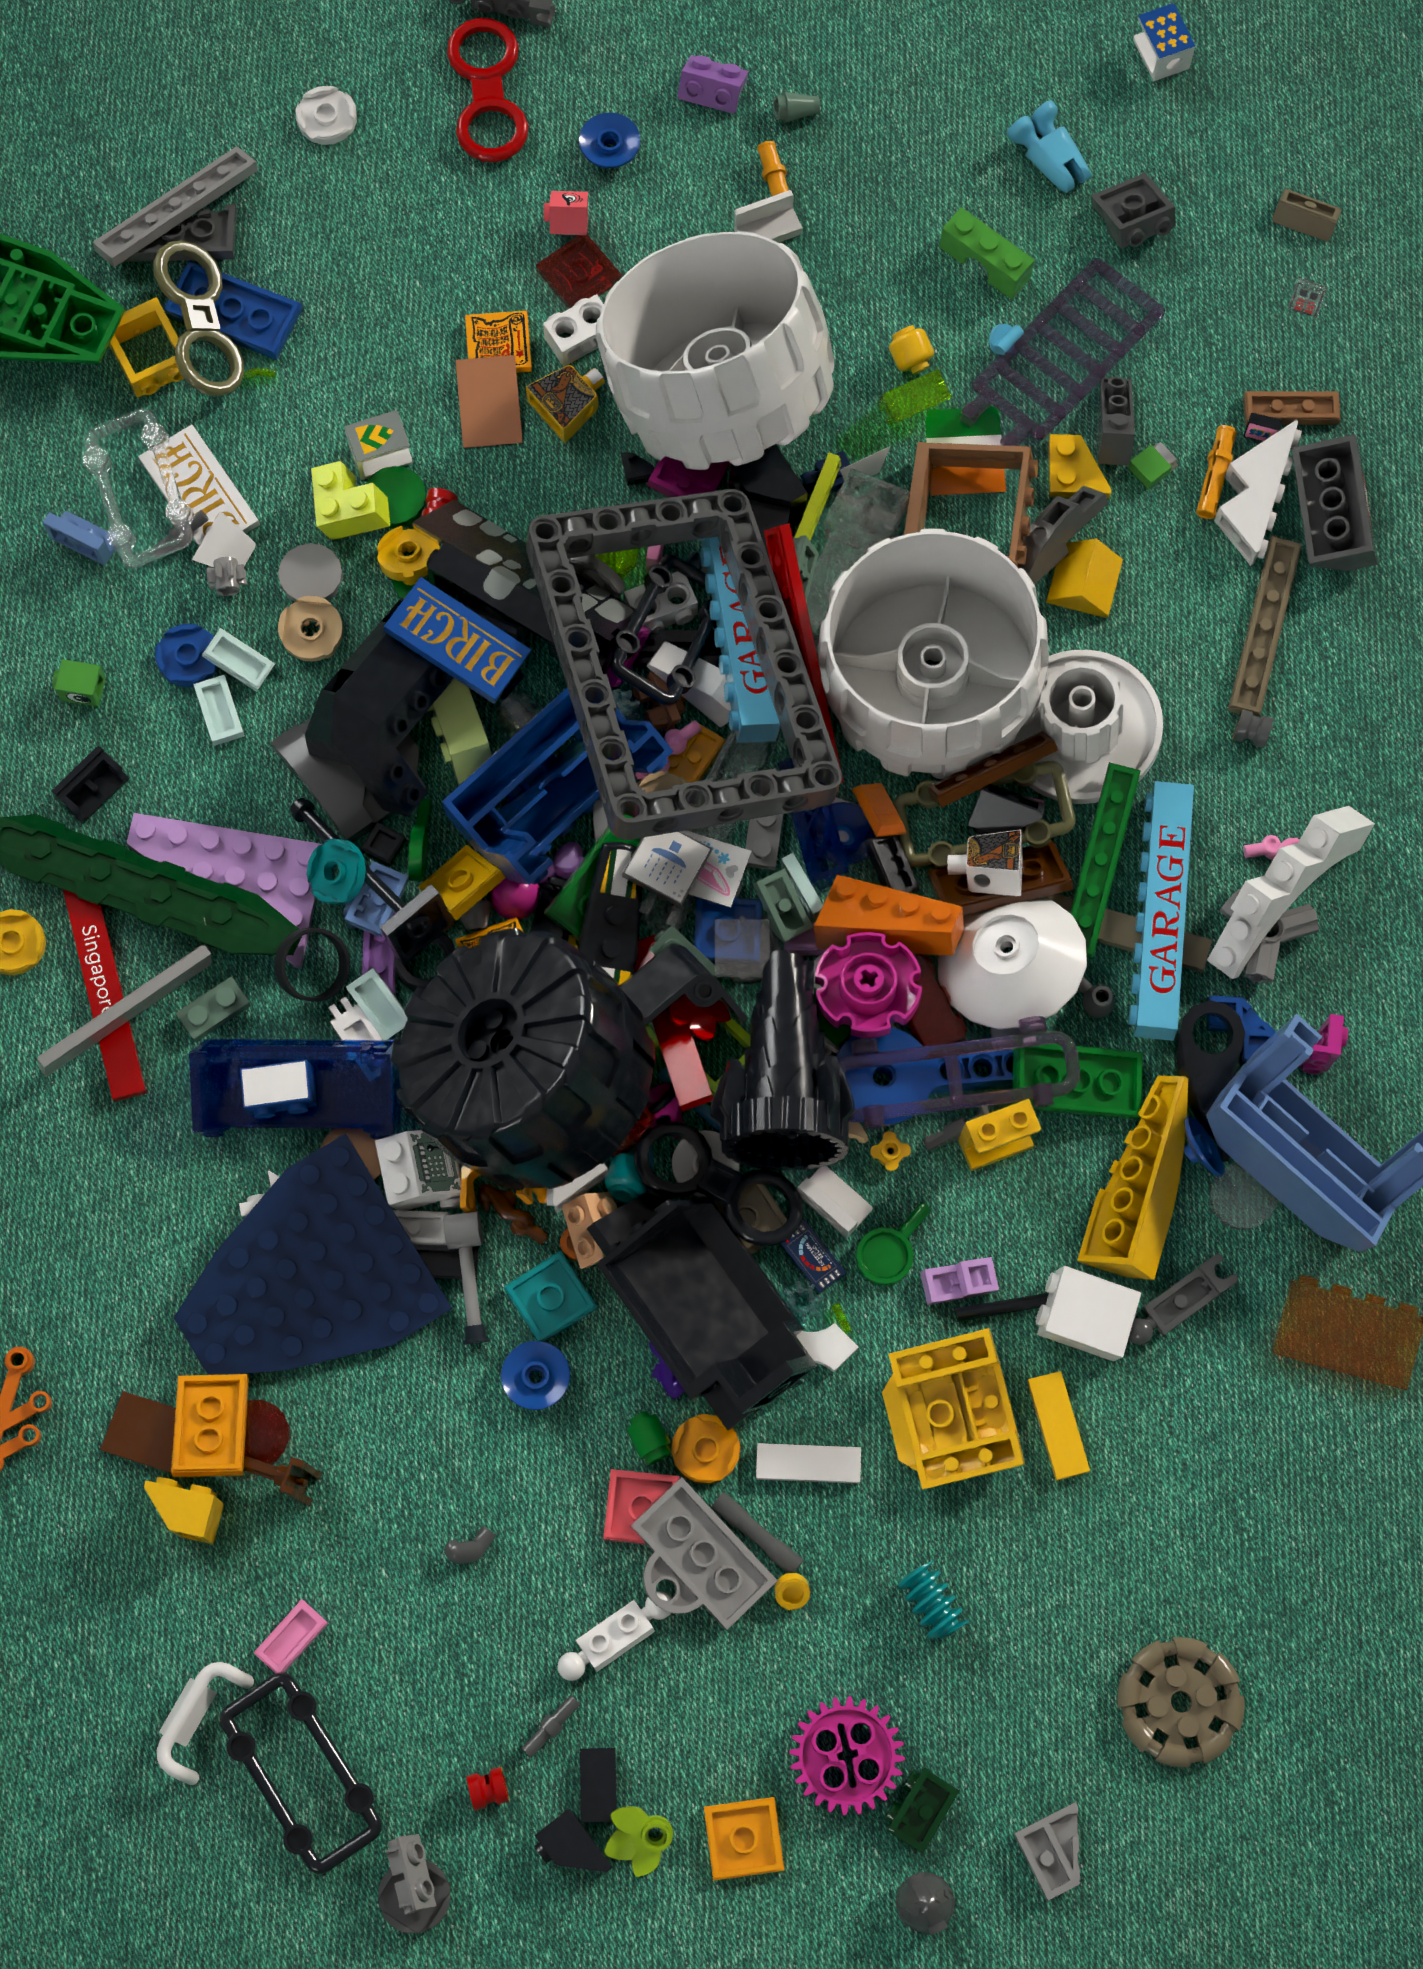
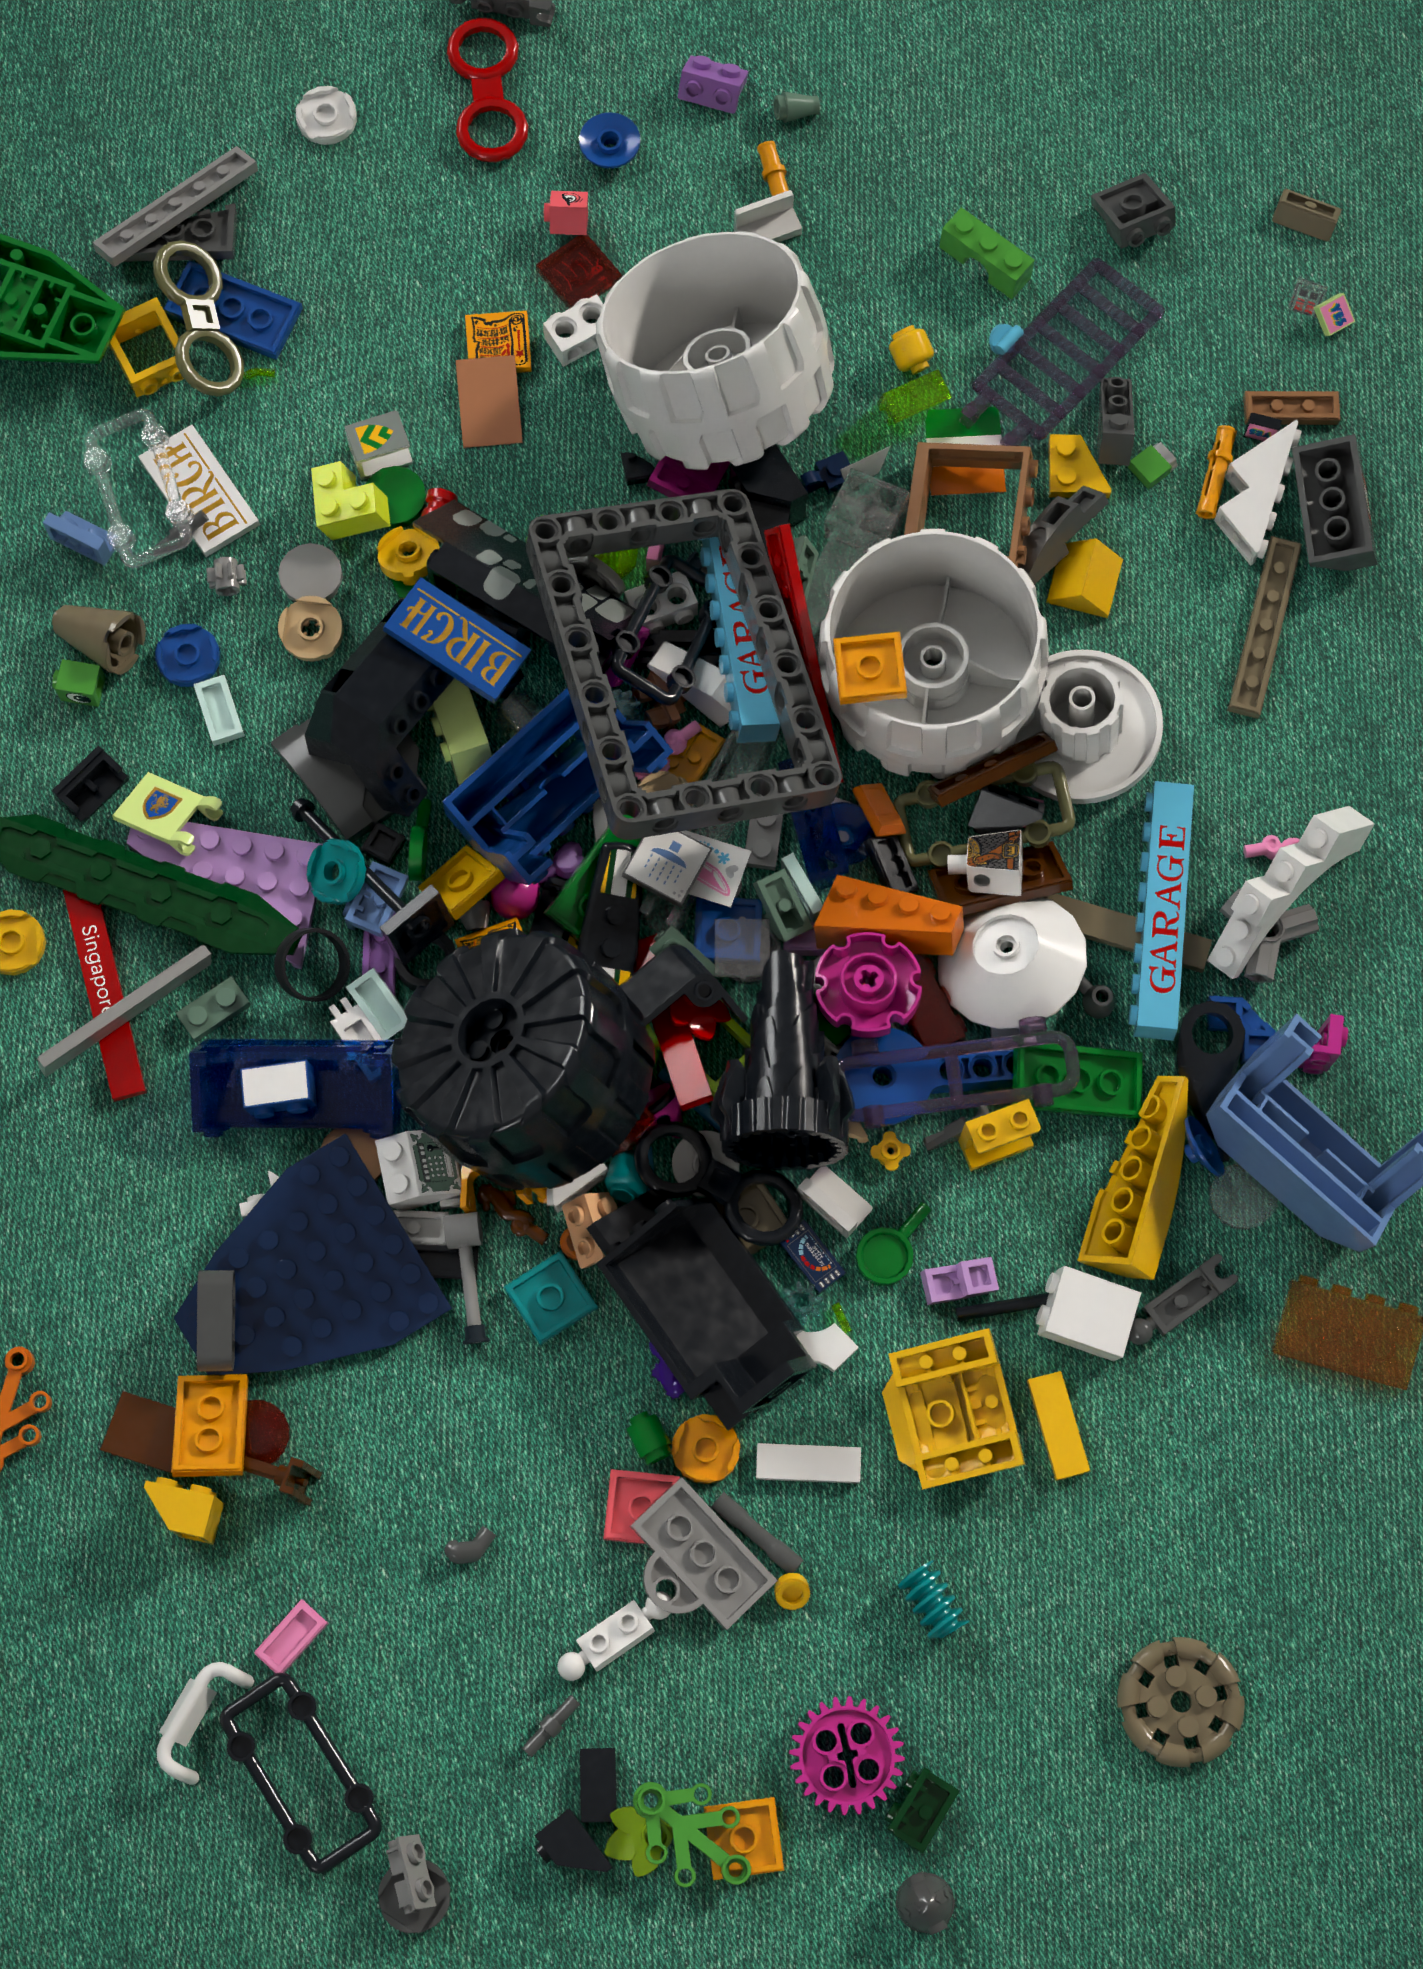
white sticker [192,511,256,567] -> none
light aqua tile [202,628,275,692] -> none
red wheel [466,1767,510,1811] -> none
blue dish [501,1341,570,1410] -> none
torso [526,365,605,443] -> none
neon yellow tile [794,452,841,541] -> none
medium azure piece [1007,100,1092,193] -> none
light grey wing [1013,1802,1080,1901] -> none
green tile [1070,762,1141,959] -> none
piece [1133,4,1196,81] -> none
dark grey wheel [1232,709,1274,748] -> none
none -> dark tan cone [52,605,146,675]
none -> yellowish green flag [112,772,223,856]
none -> dark grey beam [197,1270,235,1371]
none -> bright green plant [633,1782,751,1888]
none -> light orange tile [833,632,907,705]
none -> tile [1313,293,1355,336]

